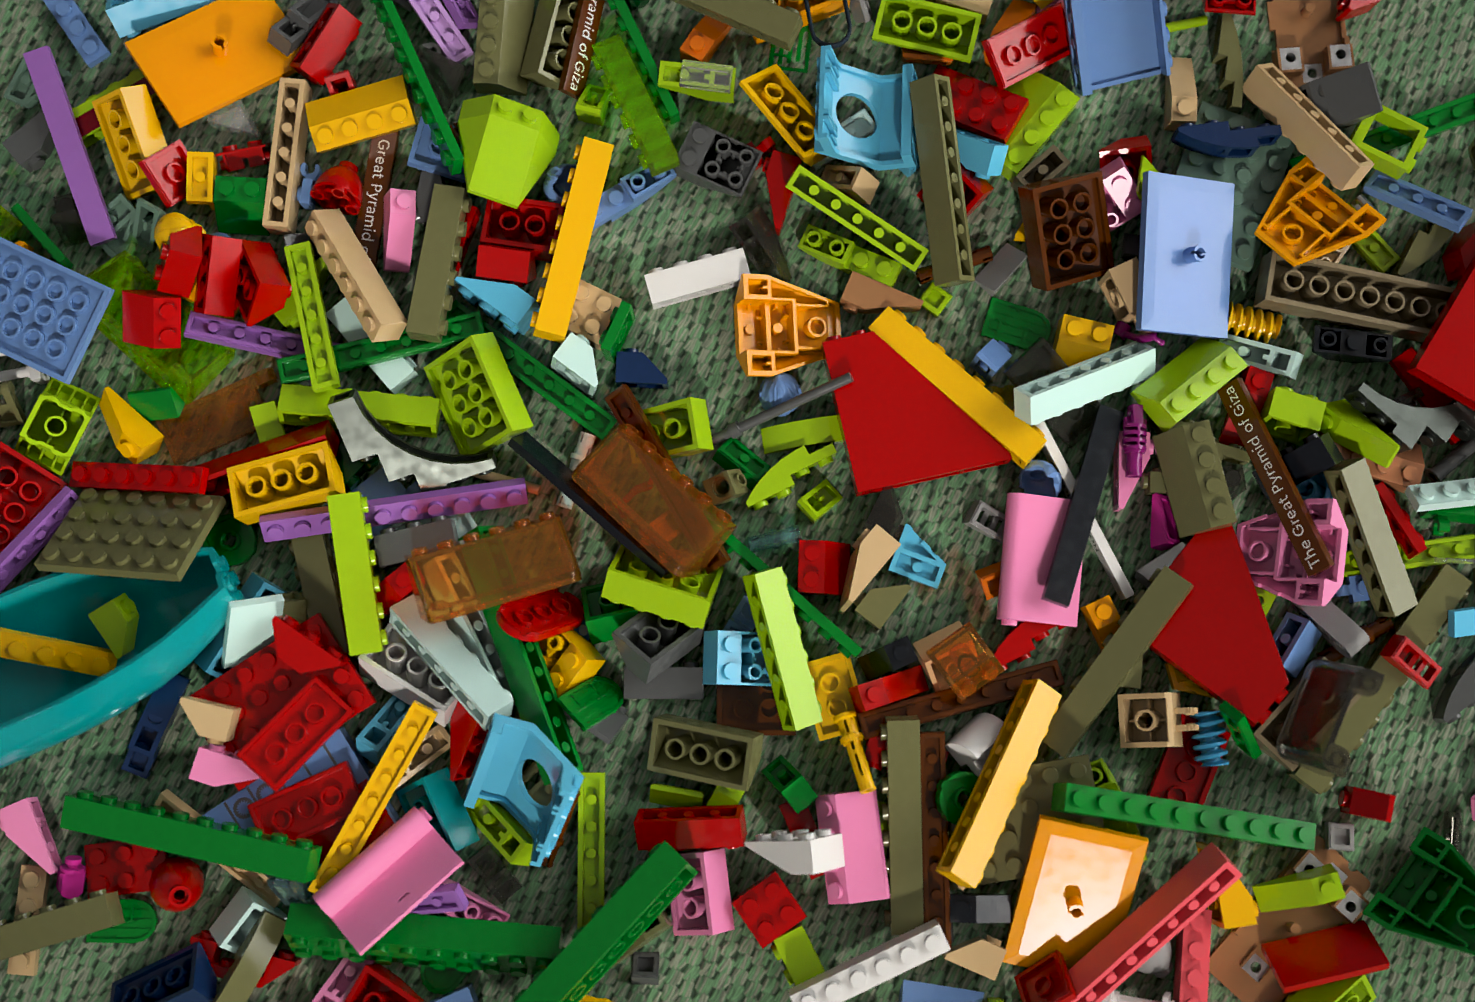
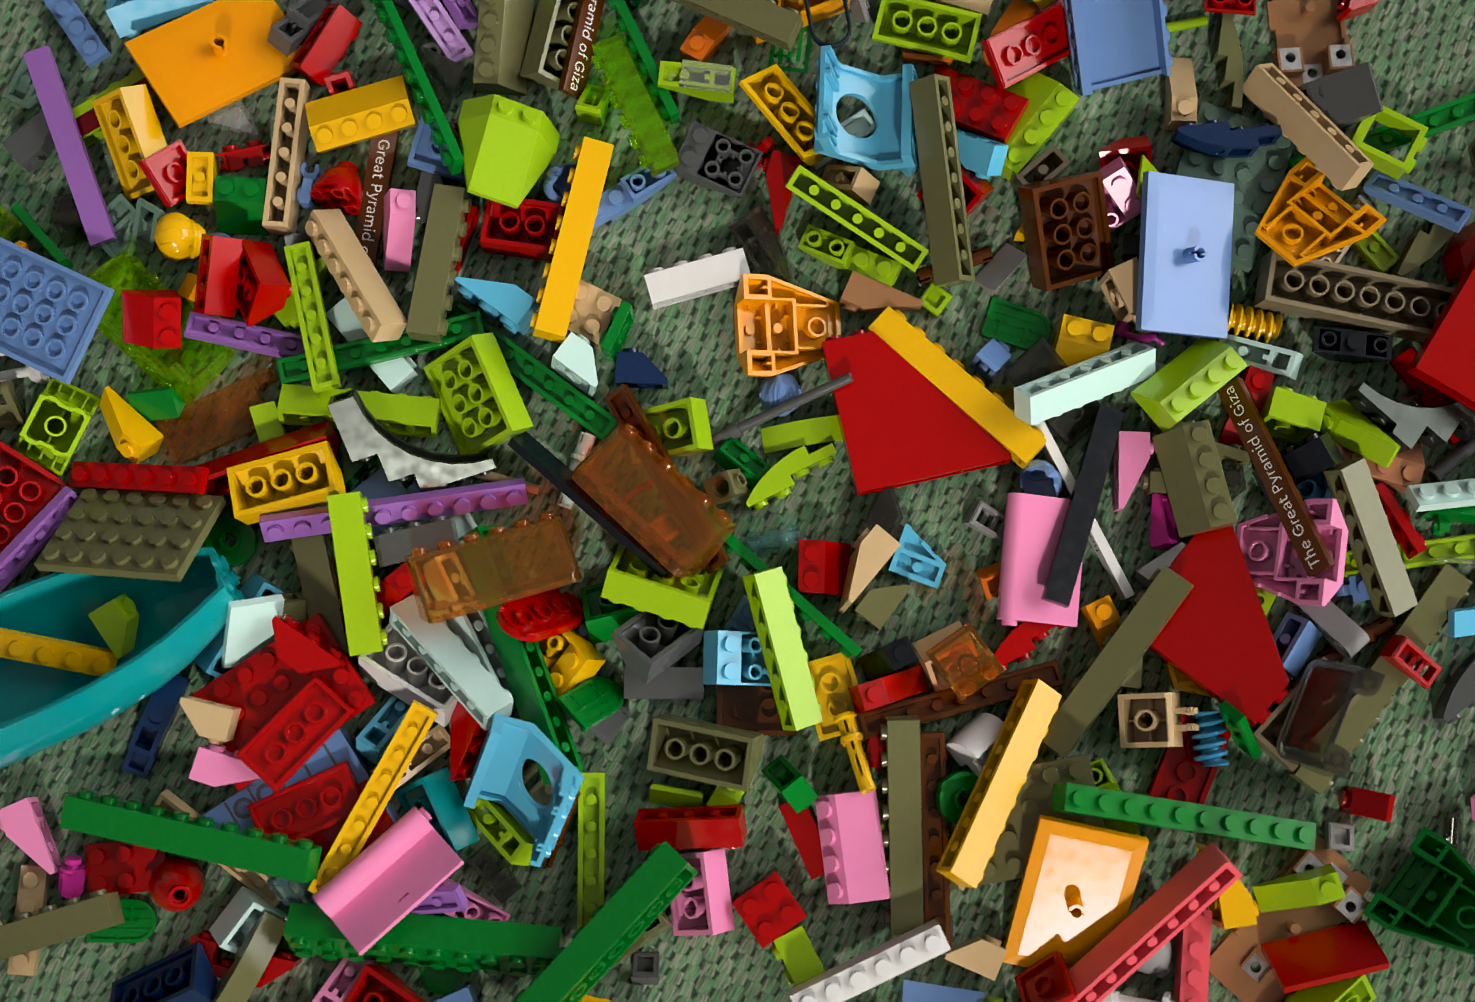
red slope [153,226,202,298] -> none
red slope [476,244,536,287] -> none
white slope [745,829,845,875] -> none
lime slope [796,479,843,525] -> none
black slope [950,893,1012,923] -> none
magenta hinge [1122,404,1147,478] -> none

